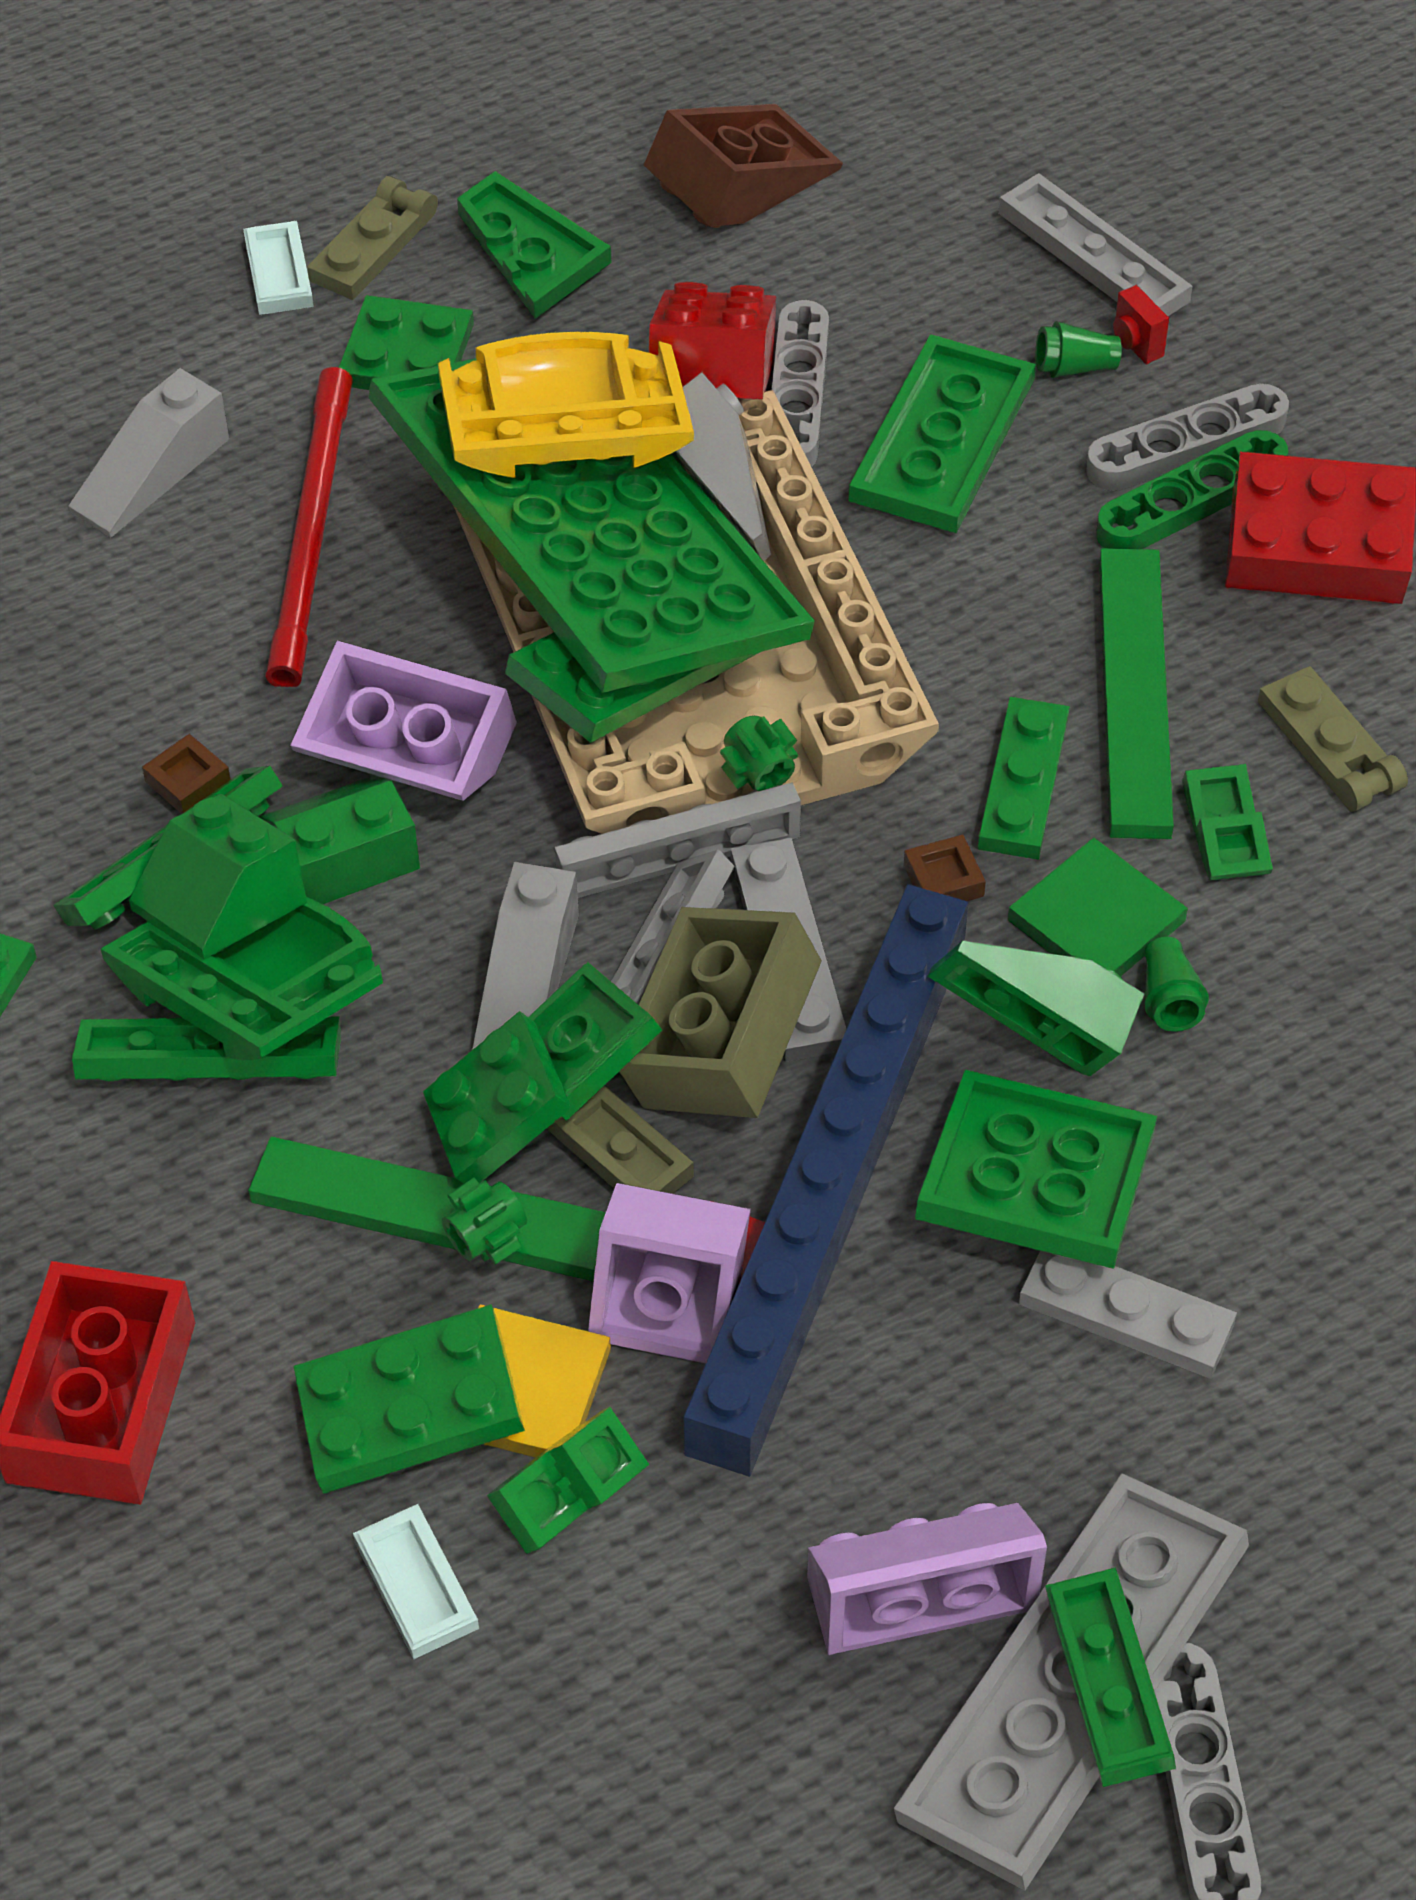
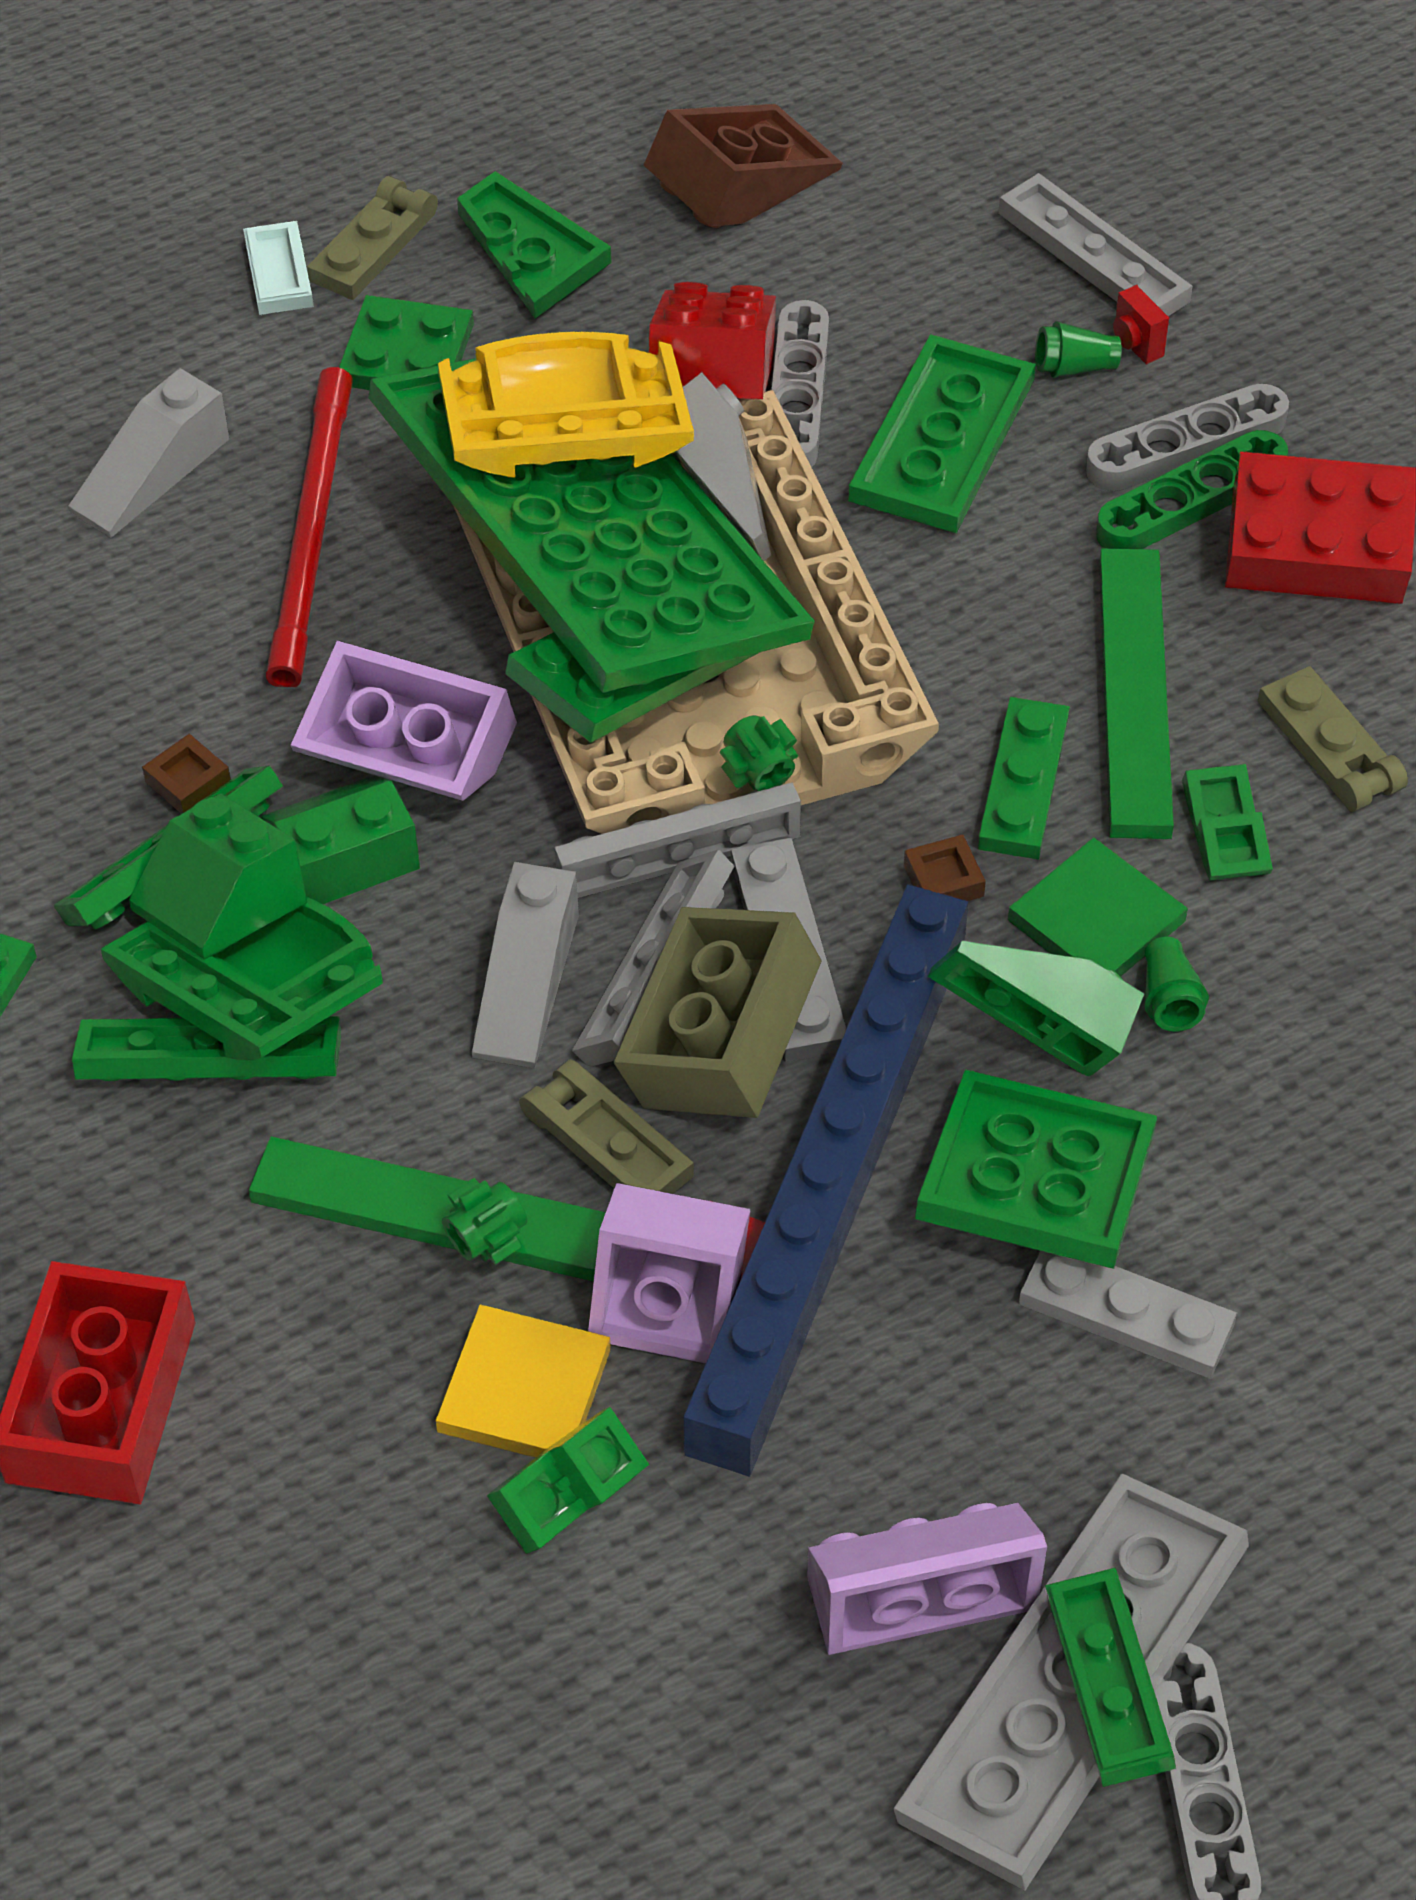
green plate [294,1304,525,1494] -> none
light aqua tile [353,1504,479,1660] -> none
green plate [423,1011,572,1184] -> none
green tile [529,962,663,1121] -> none

